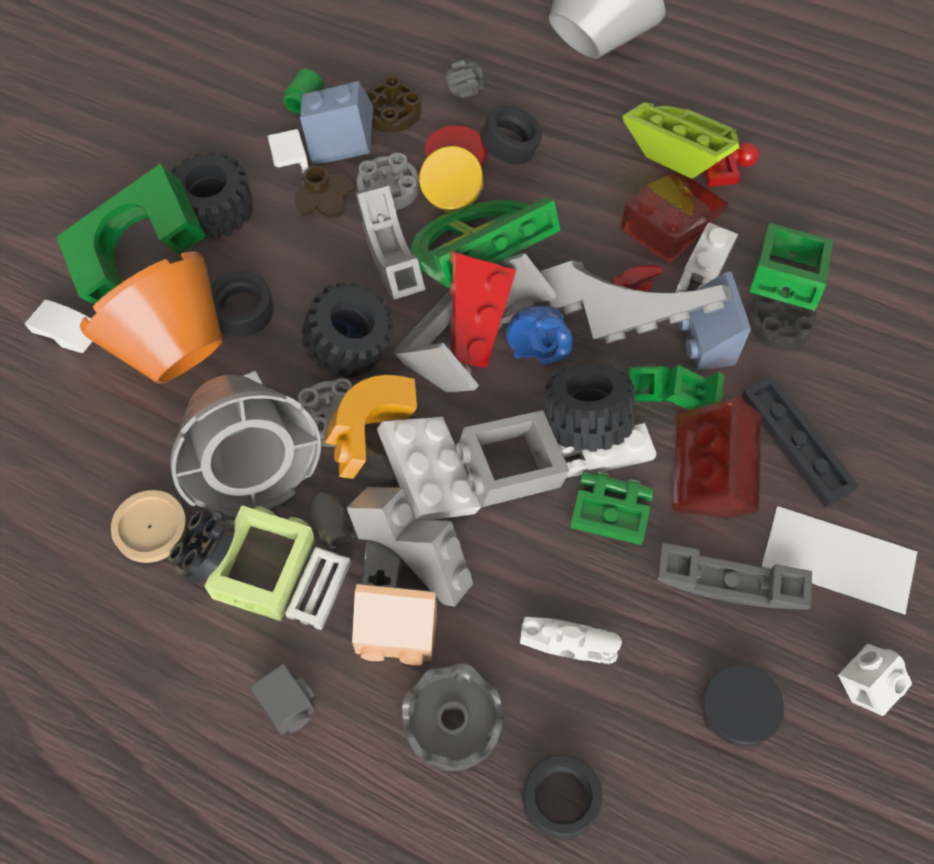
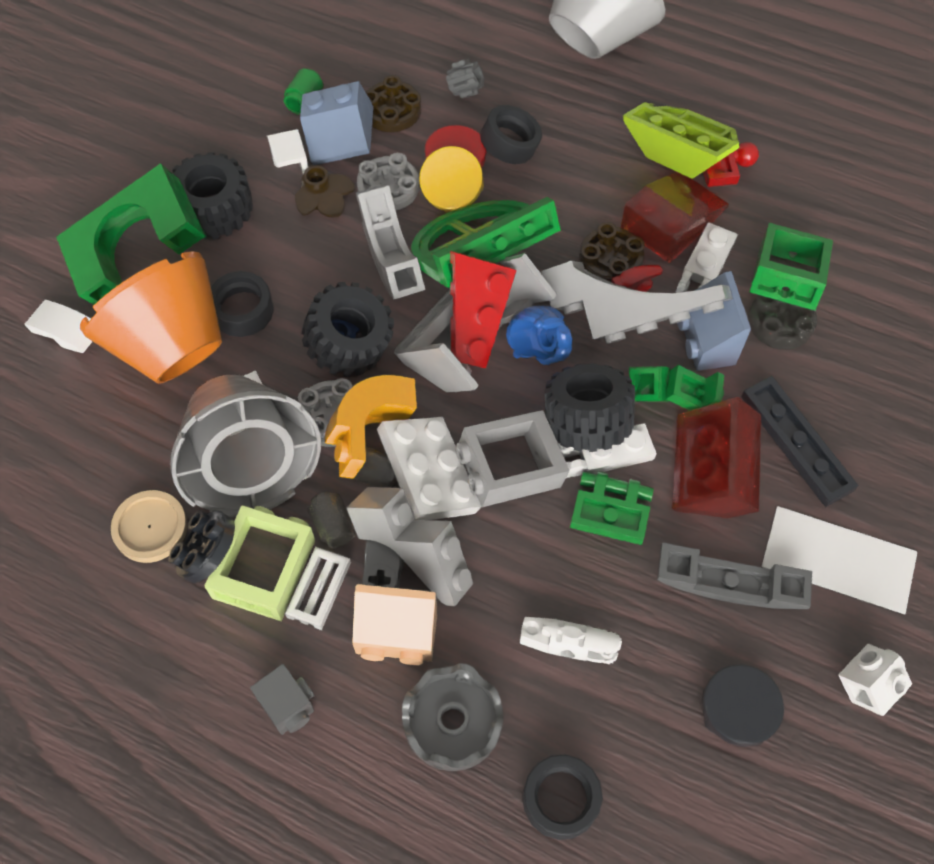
none -> dark brown tile [579,222,645,282]

